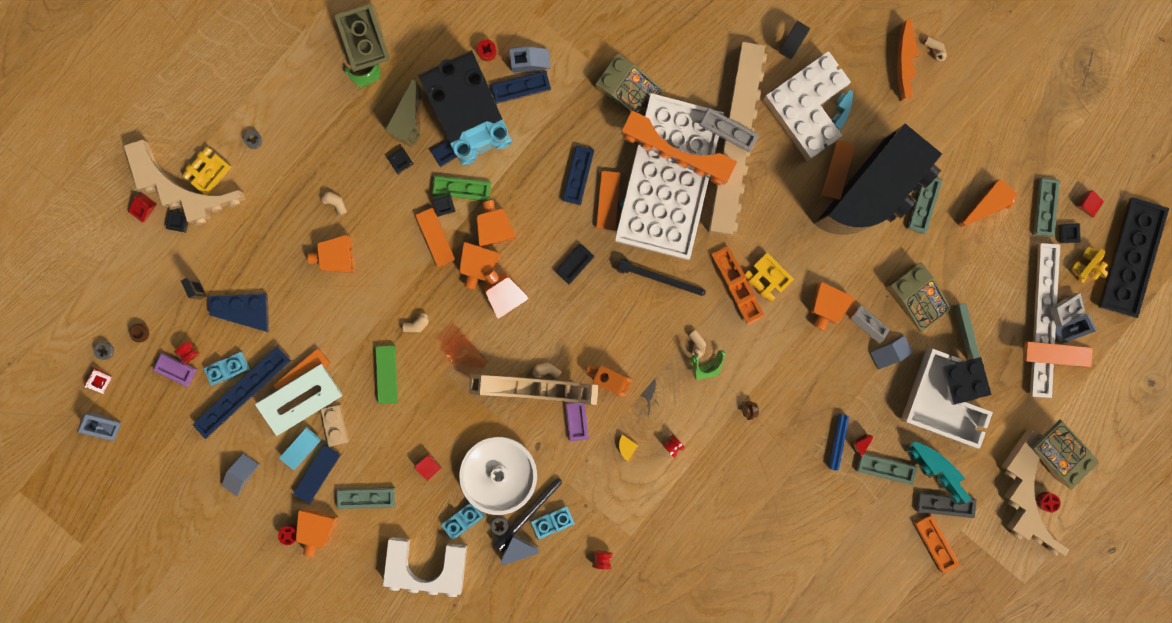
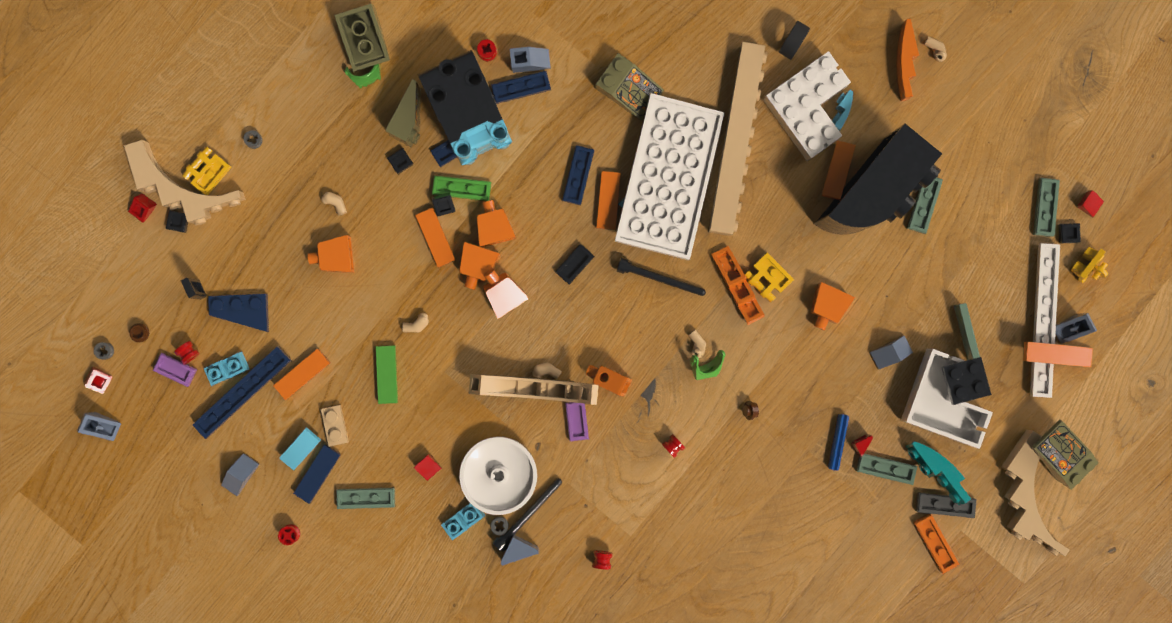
light aqua piece [255,363,343,436] -> none
orange torso [296,508,338,557] -> none
white arch [383,537,467,597] -> none
clear orange arch [445,335,489,368] -> none
medium azure slope [530,506,575,540] -> none
yellow tile [619,435,638,461] -> none
orange arch [621,110,737,186] -> none
light grey tile [699,107,759,153] -> none
light grey plate [850,305,890,344] -> none
olive slope [886,262,951,332] -> none
orange slope [958,179,1018,227] -> none
red wheel [1036,492,1061,513] -> none
light grey plate [1051,293,1085,326] -> none
black plate [1098,197,1170,318] -> none

